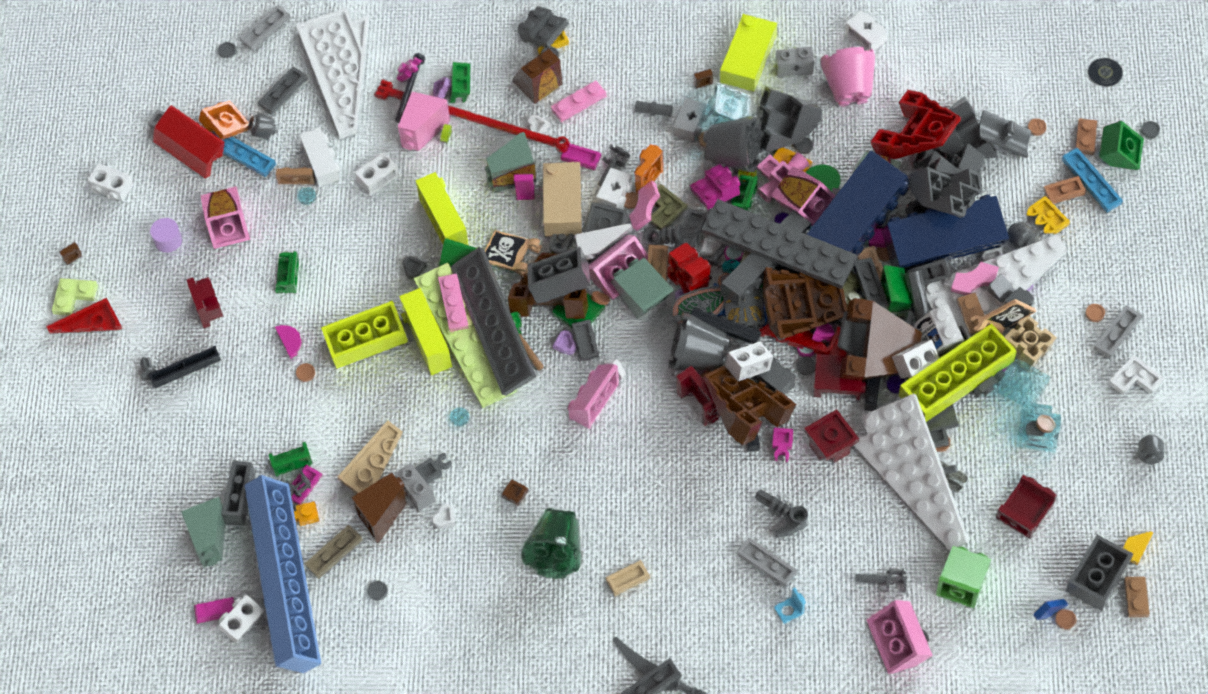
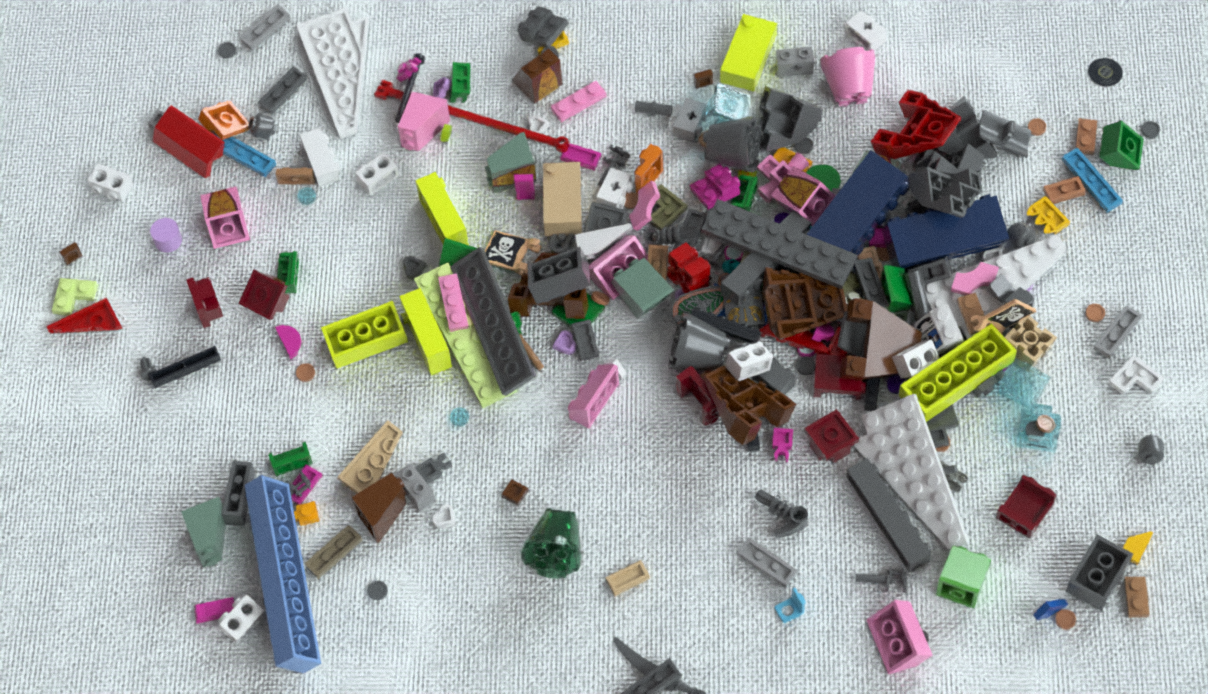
none -> dark red panel [238,269,290,320]
none -> dark grey brick [847,458,932,572]

